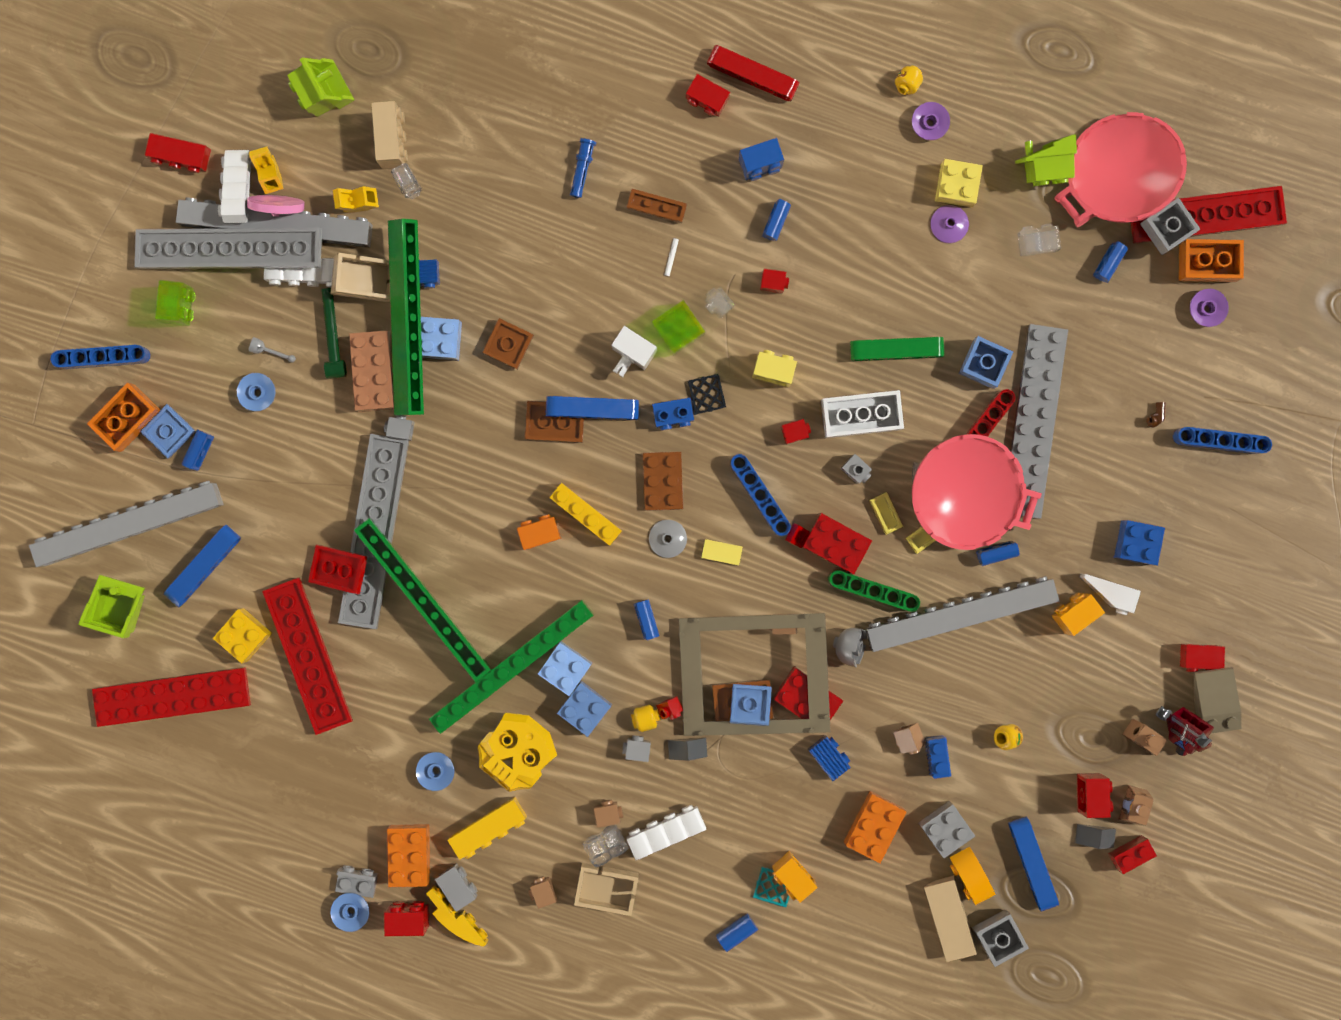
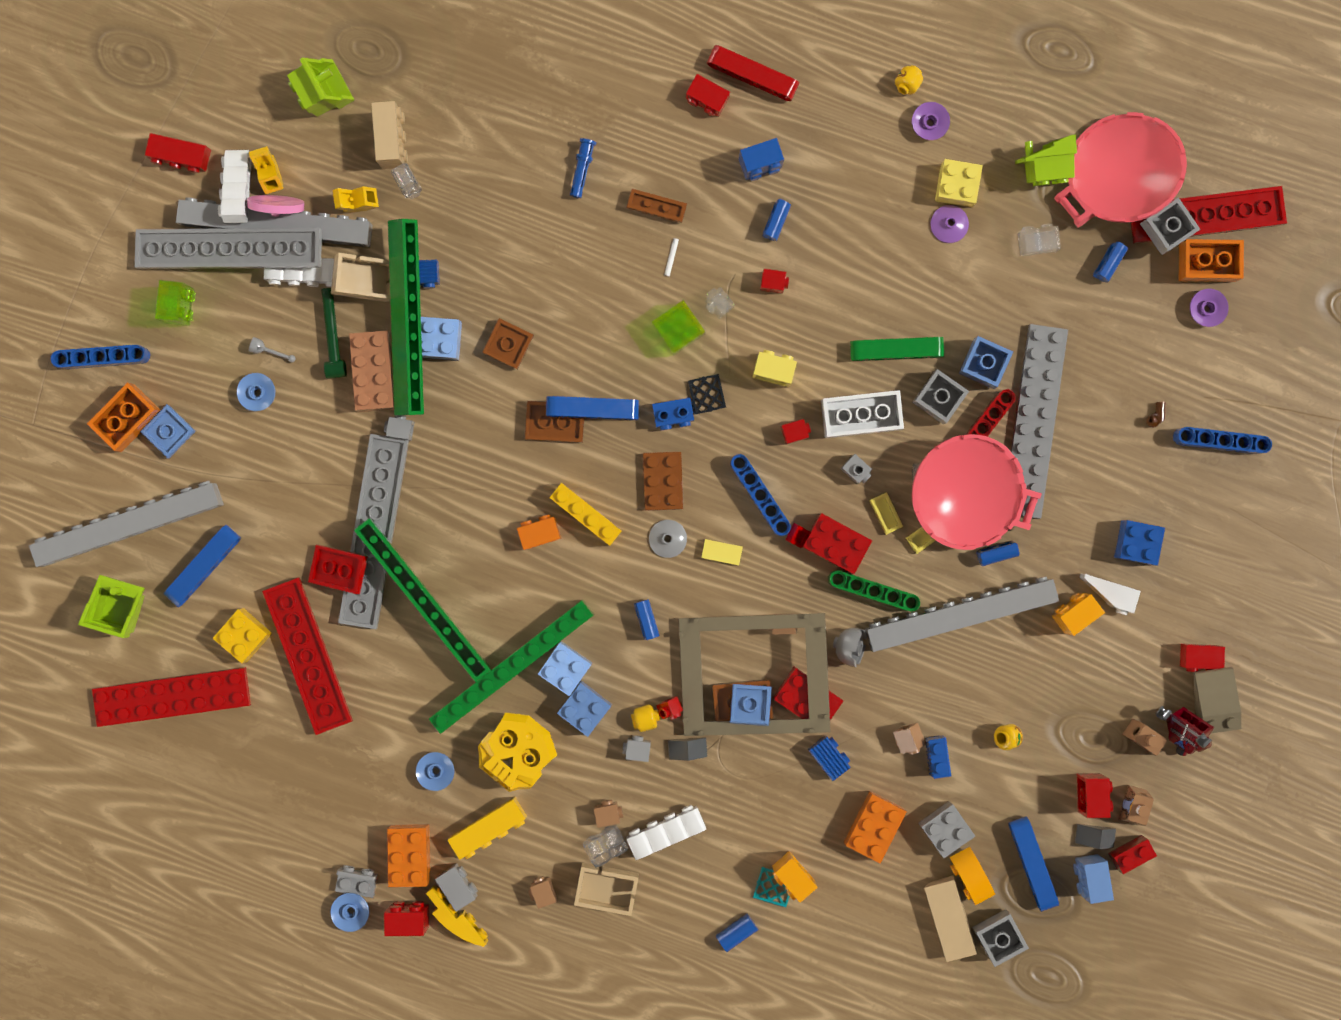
blue brick [181,429,214,471] -> none
white brick [612,326,657,377] -> none
none -> light grey brick [912,369,969,424]
none -> medium blue brick [1073,854,1114,904]

